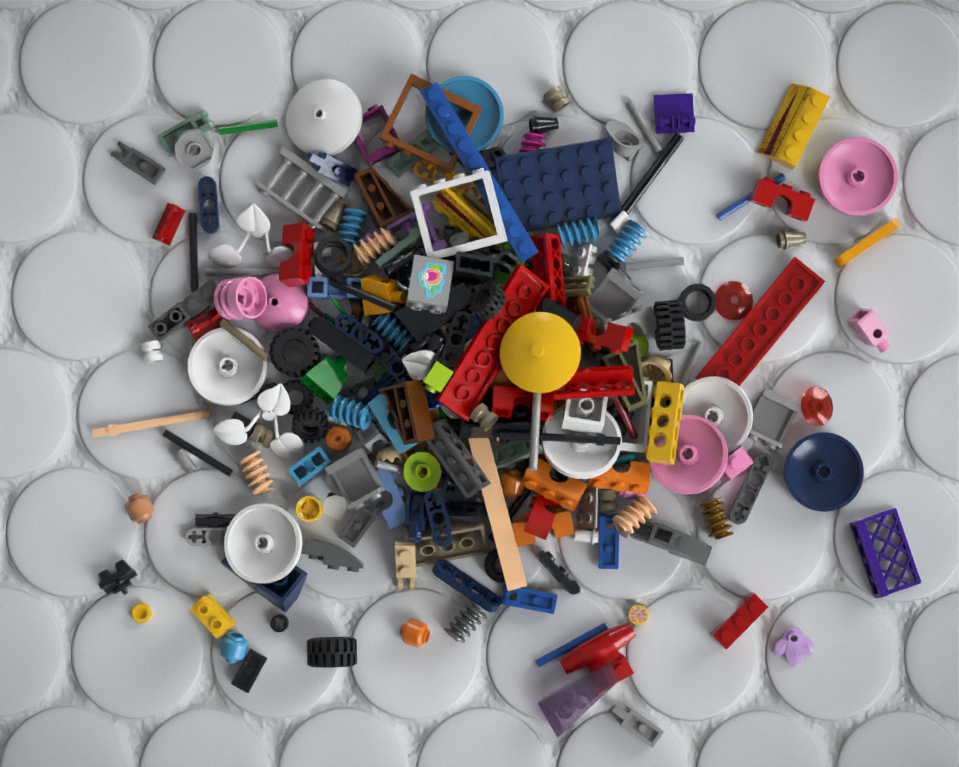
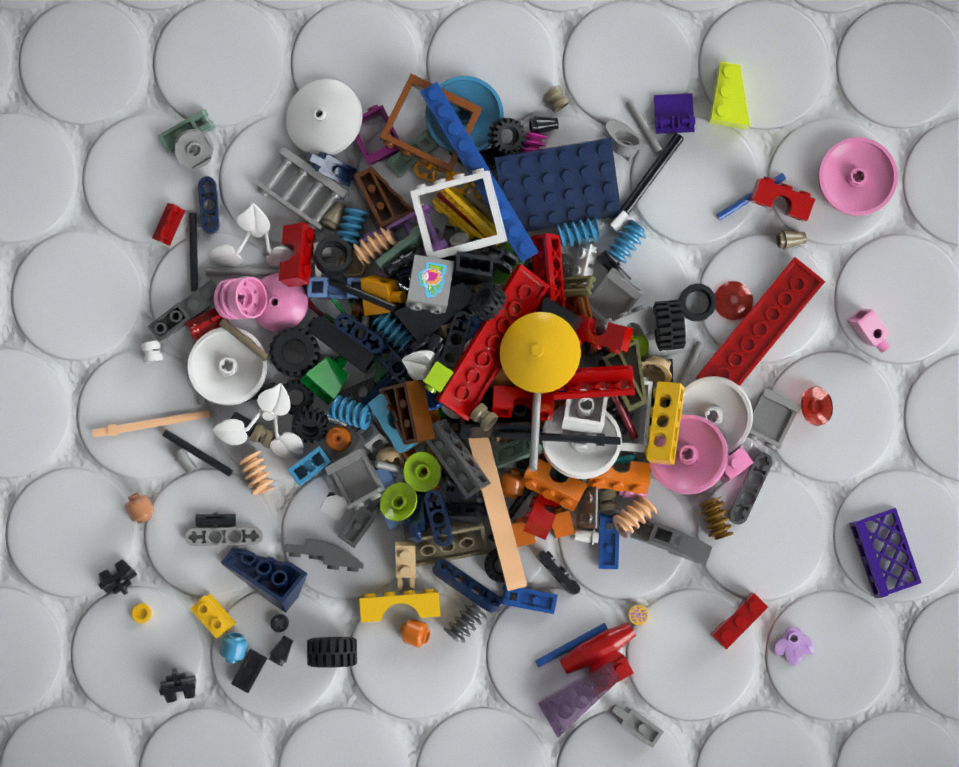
dark grey hinge [110,141,166,186] -> none
green bar [219,119,278,135] -> none
white dish [224,503,302,584] -> none
yellow wheel [296,496,323,522] -> none
light grey bar [625,257,684,271] -> none
yellow slope [758,83,830,170] -> none
dark blue dish [783,432,864,512] -> none
light orange beam [833,218,901,268] -> none
none -> black hips [159,668,197,703]
none -> black cone [268,635,294,667]
none -> yellow arch [359,588,441,623]
none -> lime dish [380,482,417,521]
none -> black tyre [487,118,526,154]
none -> neon yellow wedge [709,62,750,130]

